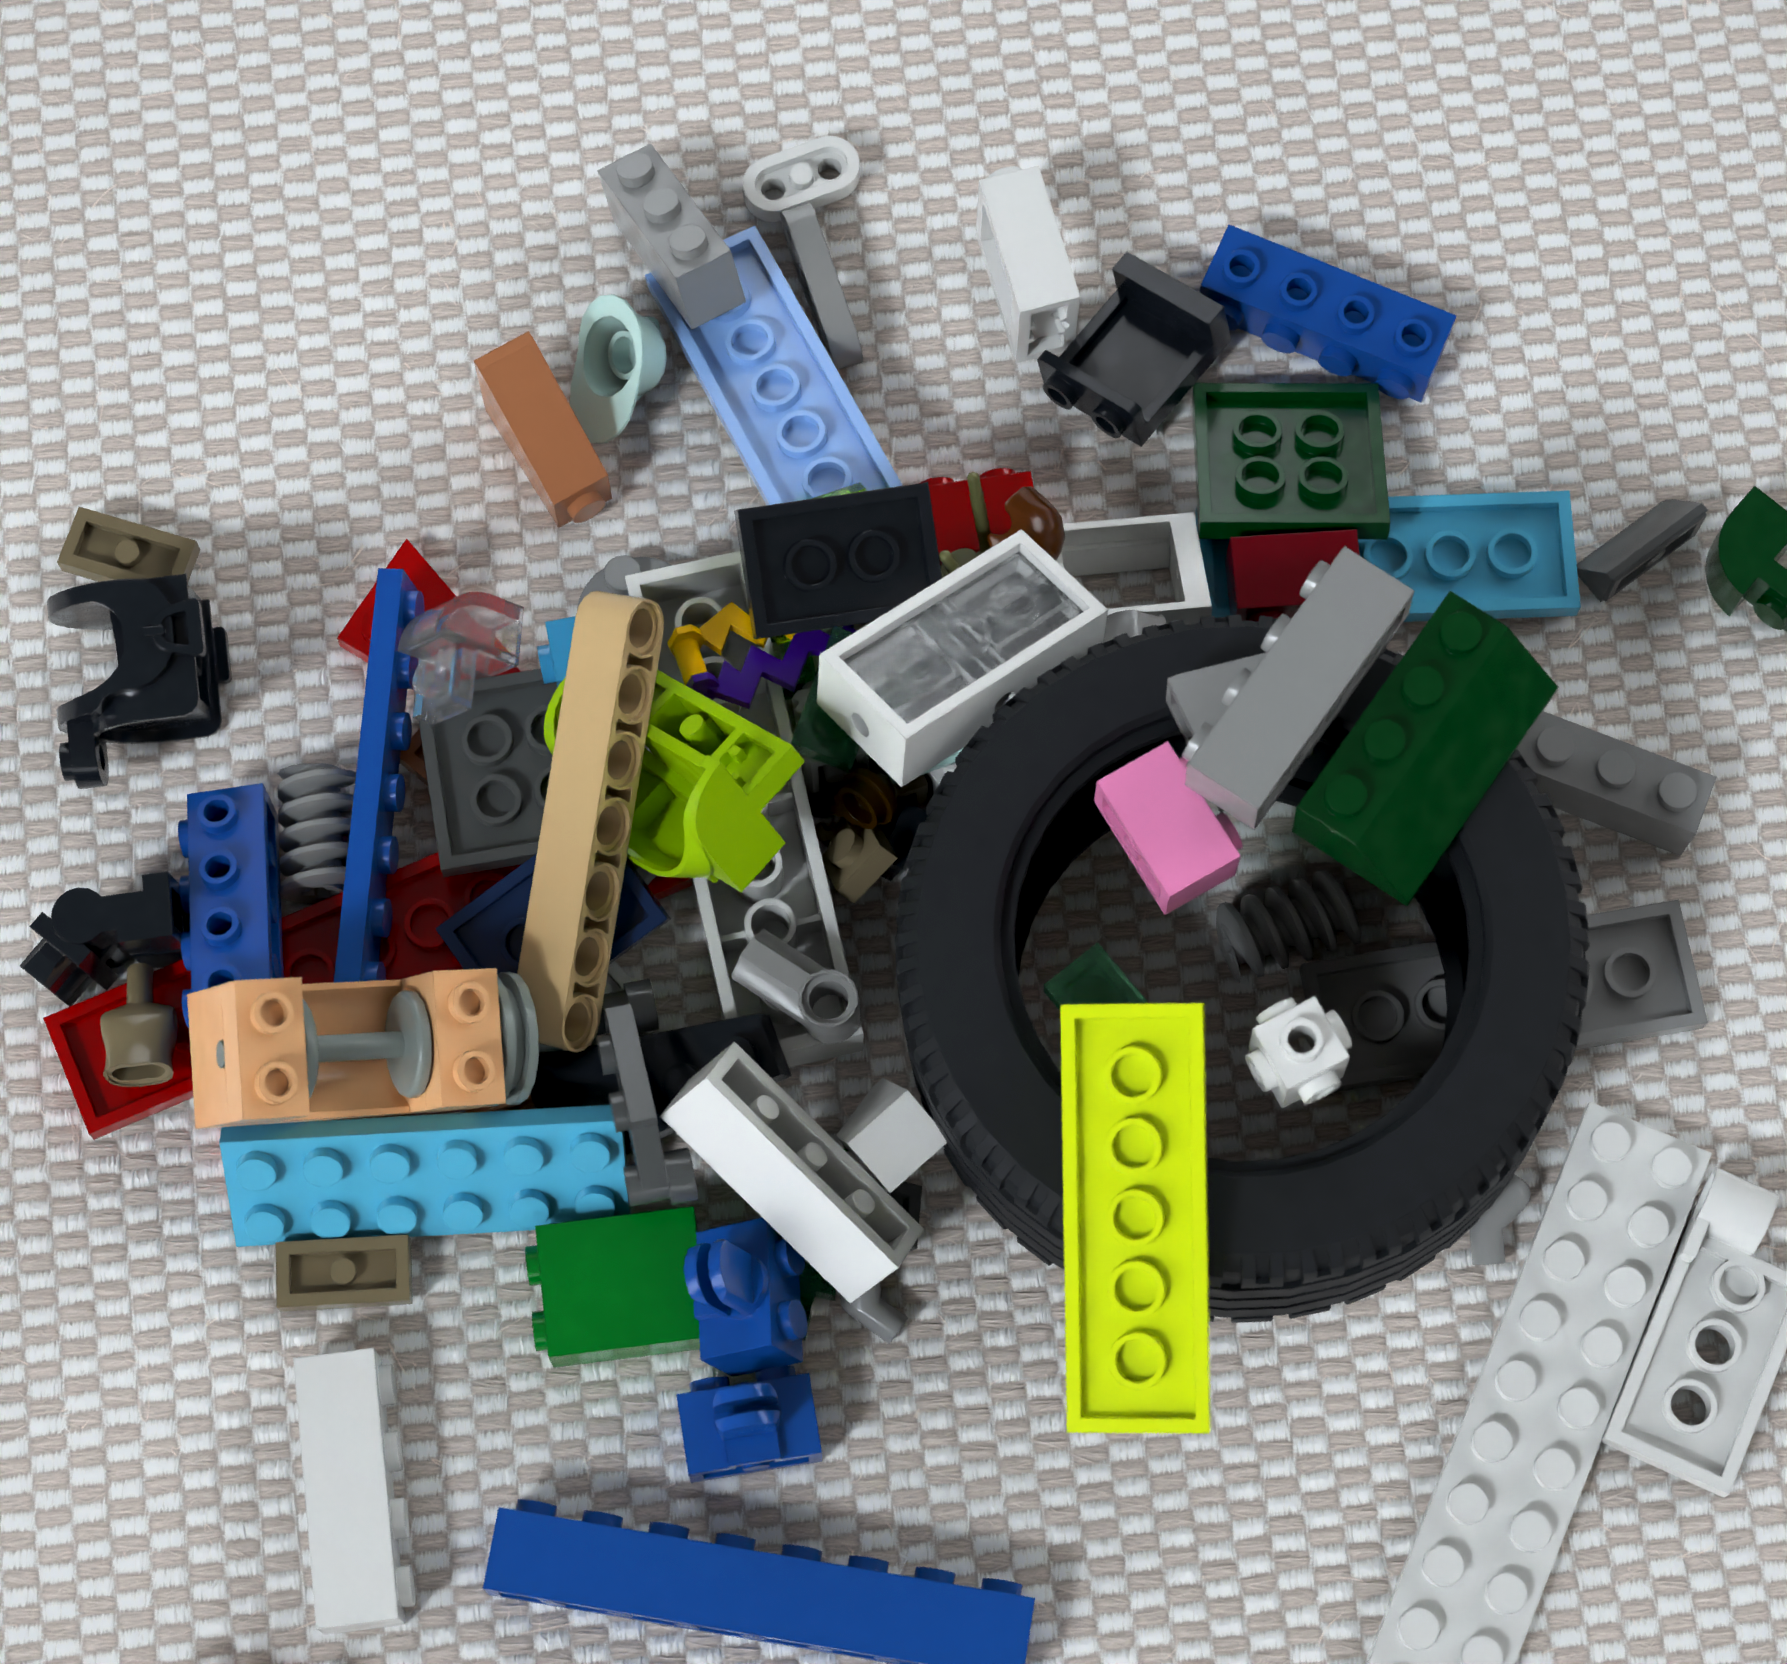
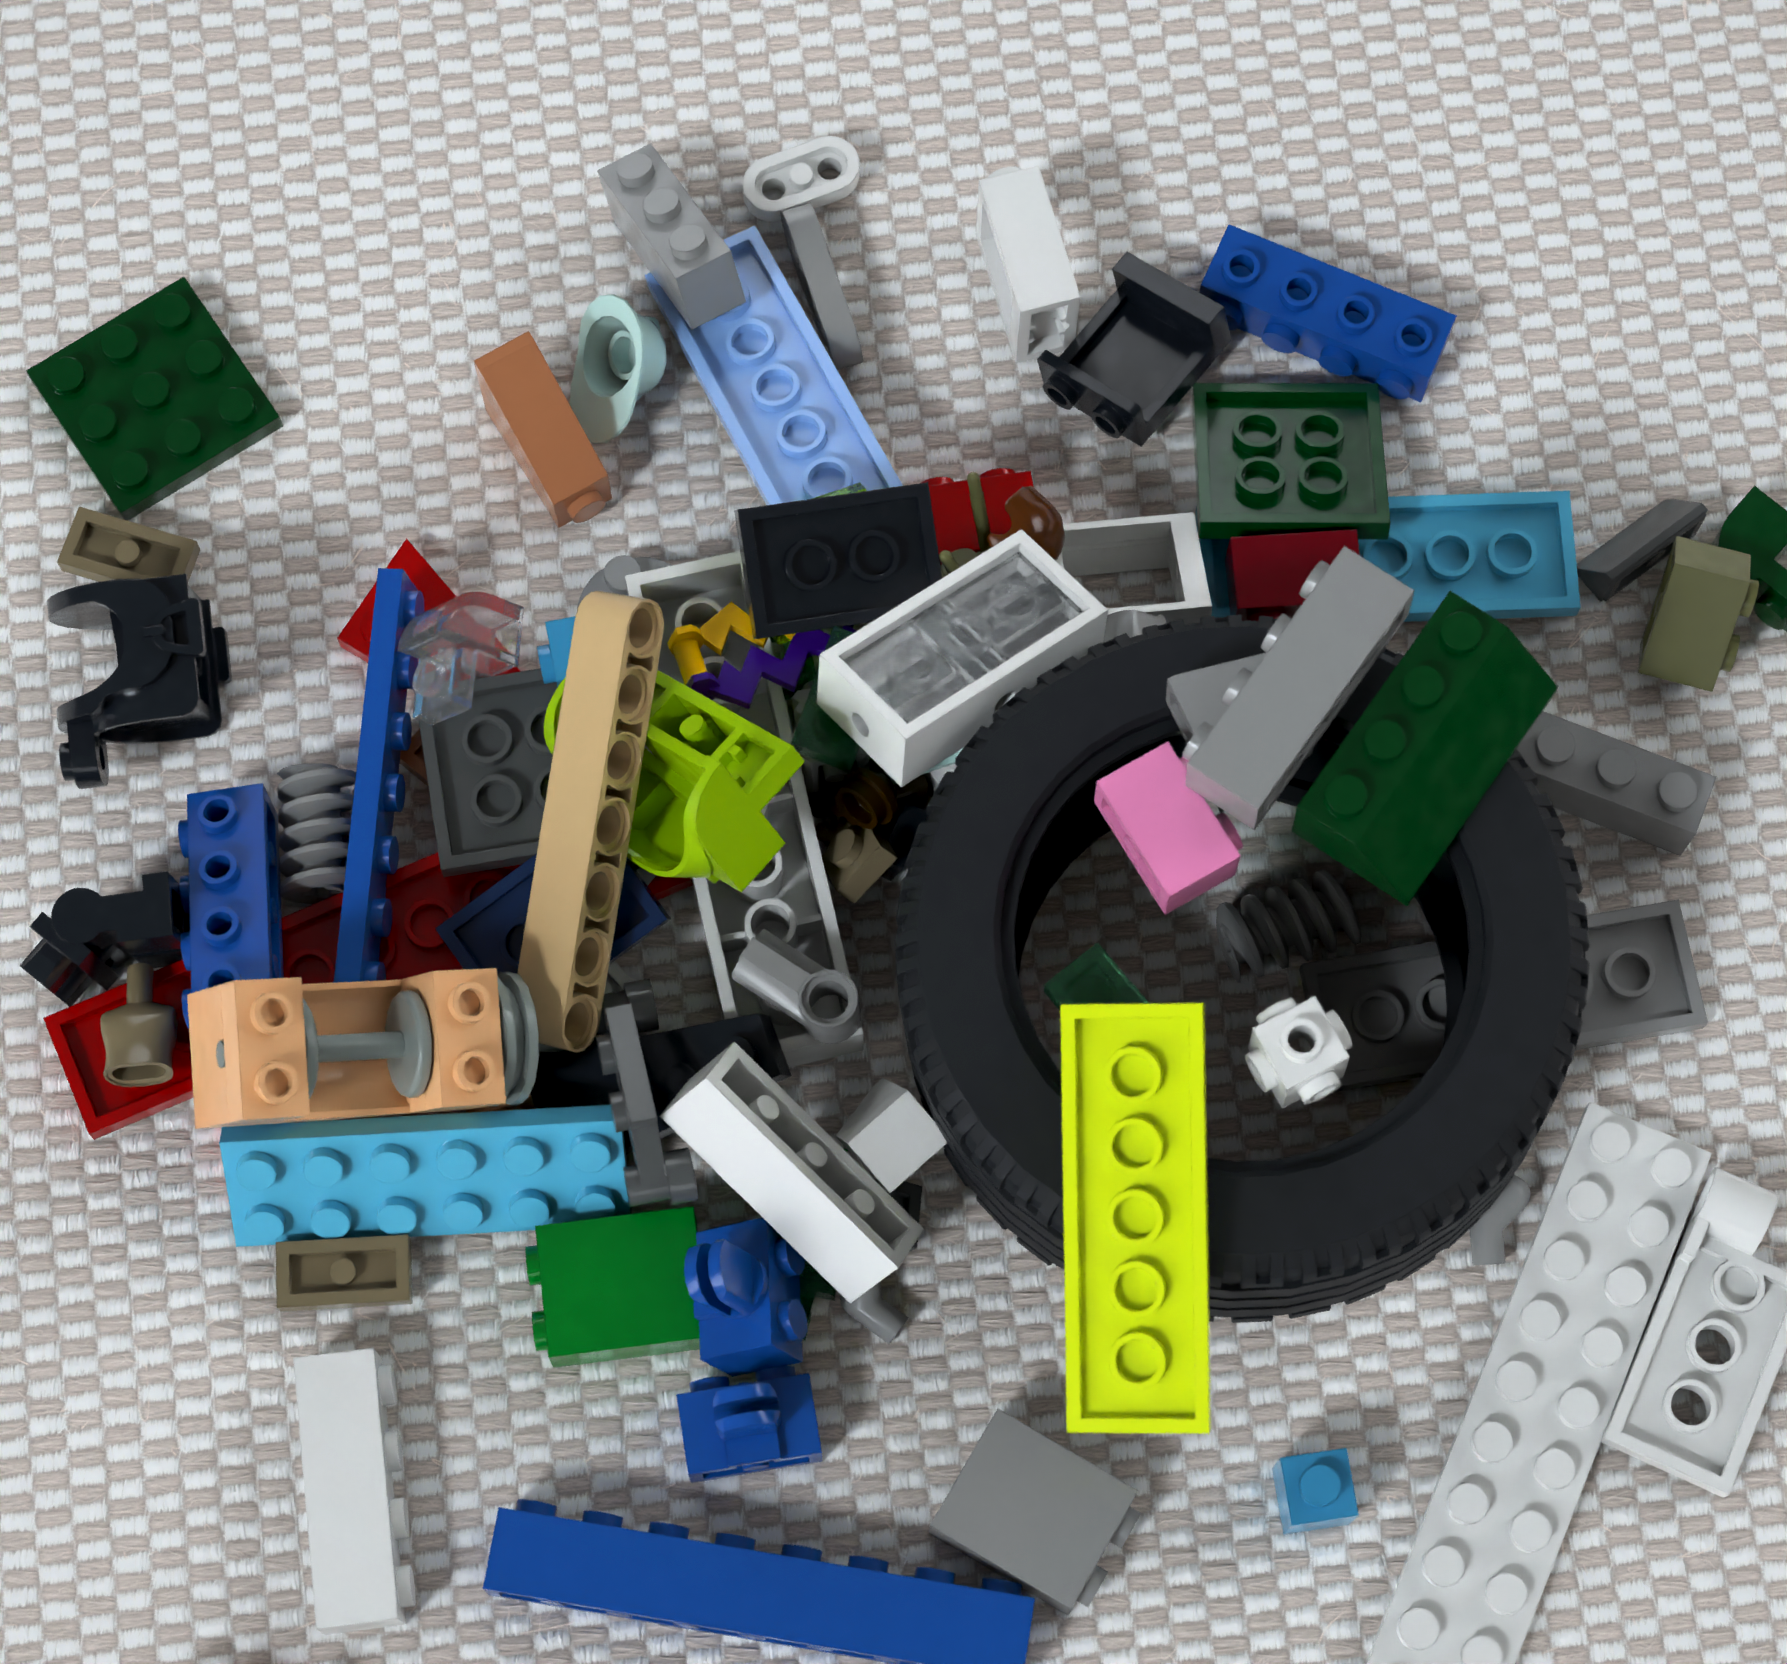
none -> dark green plate [26,276,283,521]
none -> light grey brick [929,1408,1141,1615]
none -> dark azure brick [1272,1448,1359,1535]
none -> olive brick [1638,536,1759,692]

